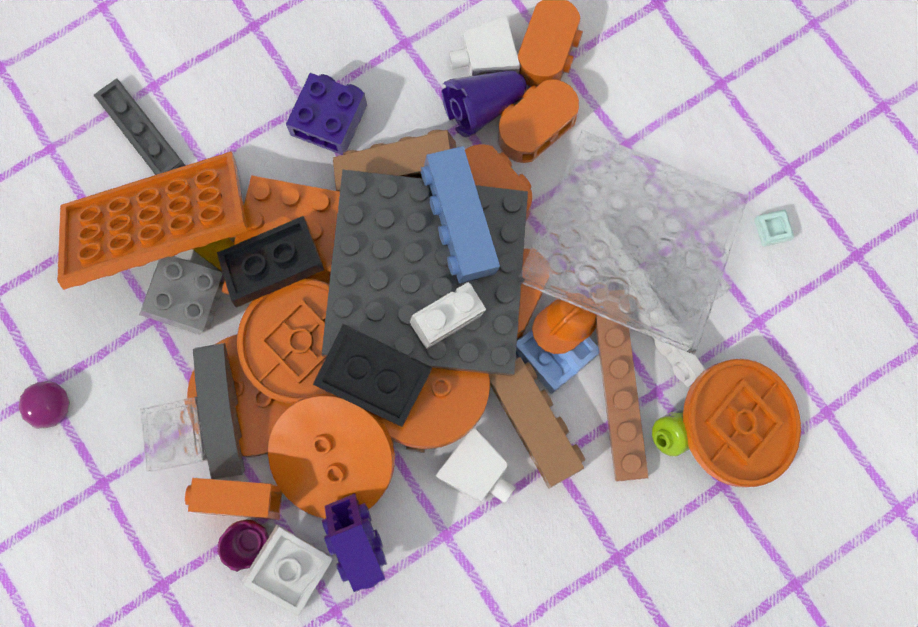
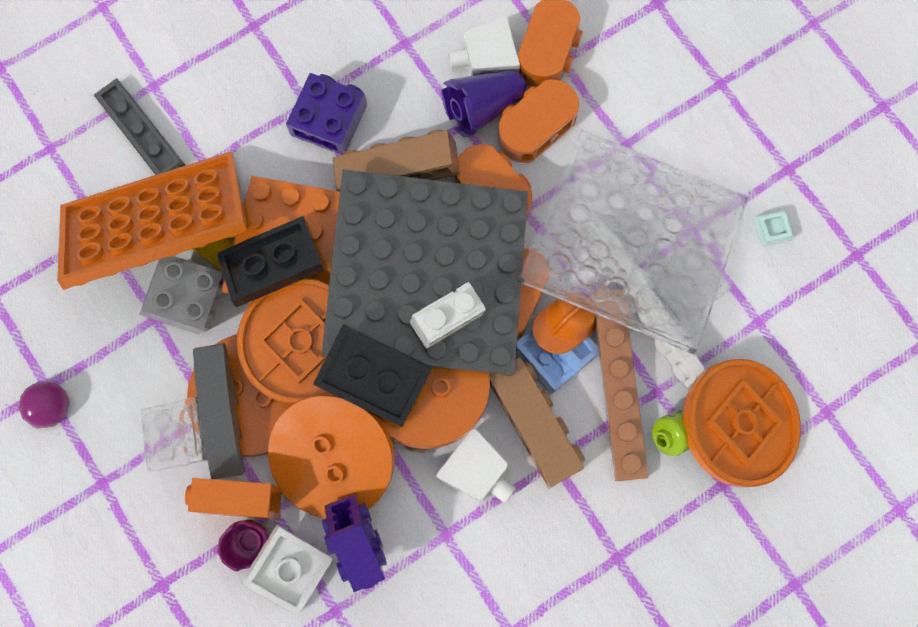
medium blue brick [421,146,500,283] -> none

